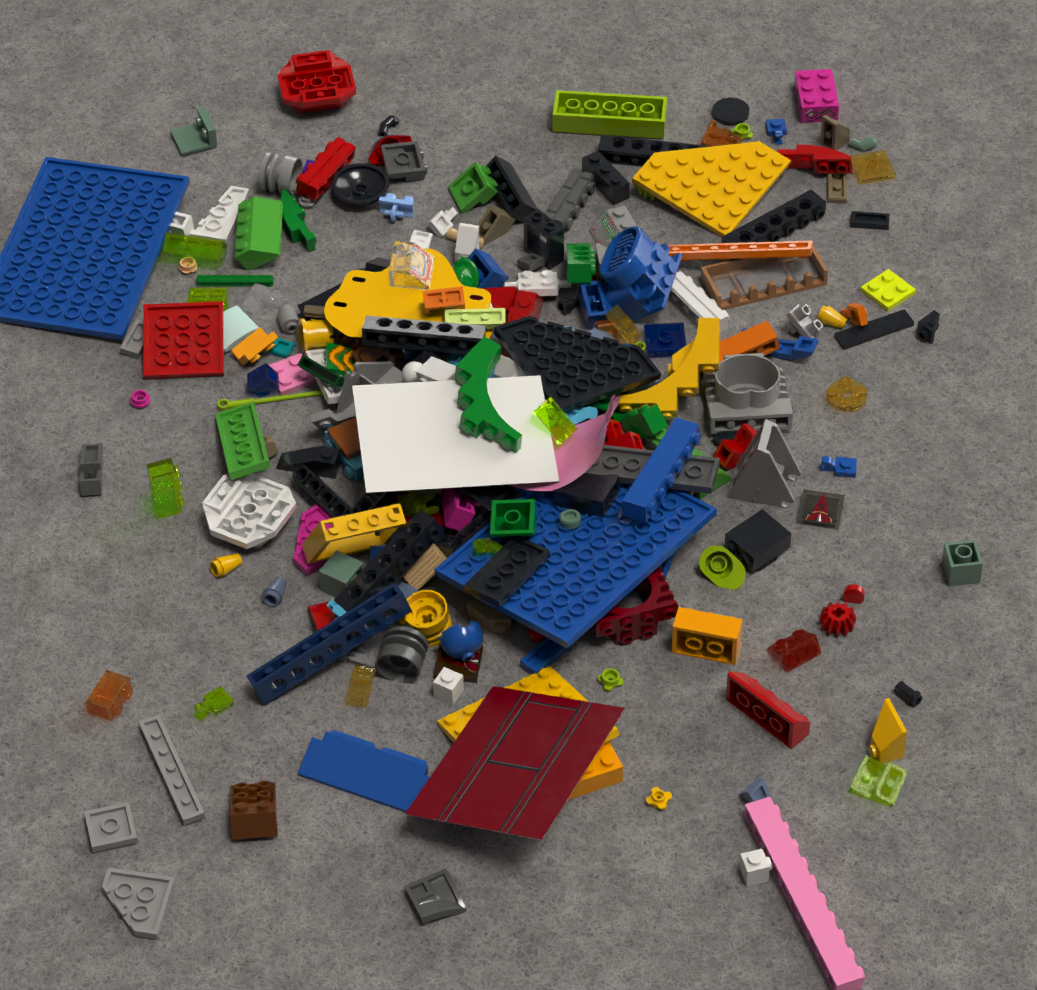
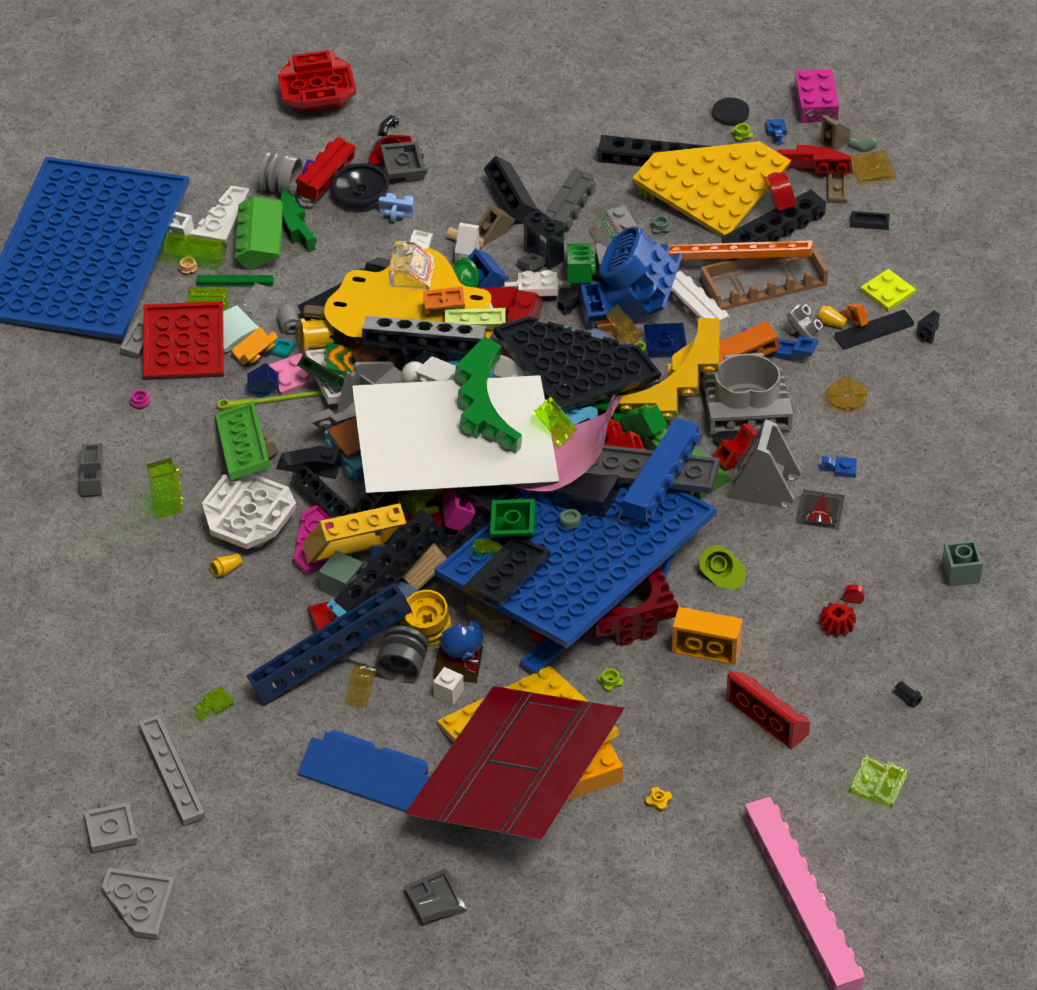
clear orange brick [86,670,133,722] -> none
sand green bracket [171,107,217,156] -> none
reddish brown slope [230,781,278,840] -> none
sand blue cone [262,577,287,607] -> none
white plate [427,207,457,237] -> none
bright green plate [448,161,498,213] -> none
lime brick [552,90,667,139] -> none
black brick [582,151,630,205] -> none
clear orange wing [701,120,742,146] -> none
black brick [724,509,791,572] -> none
sand blue tile [740,778,771,803] -> none
white brick [740,849,772,887] -> none
clear red bracket [767,629,821,672] -> none
yellow slope [868,698,907,764] -> none
none -> sand green plate [650,216,671,234]
none -> red brick [763,171,796,211]

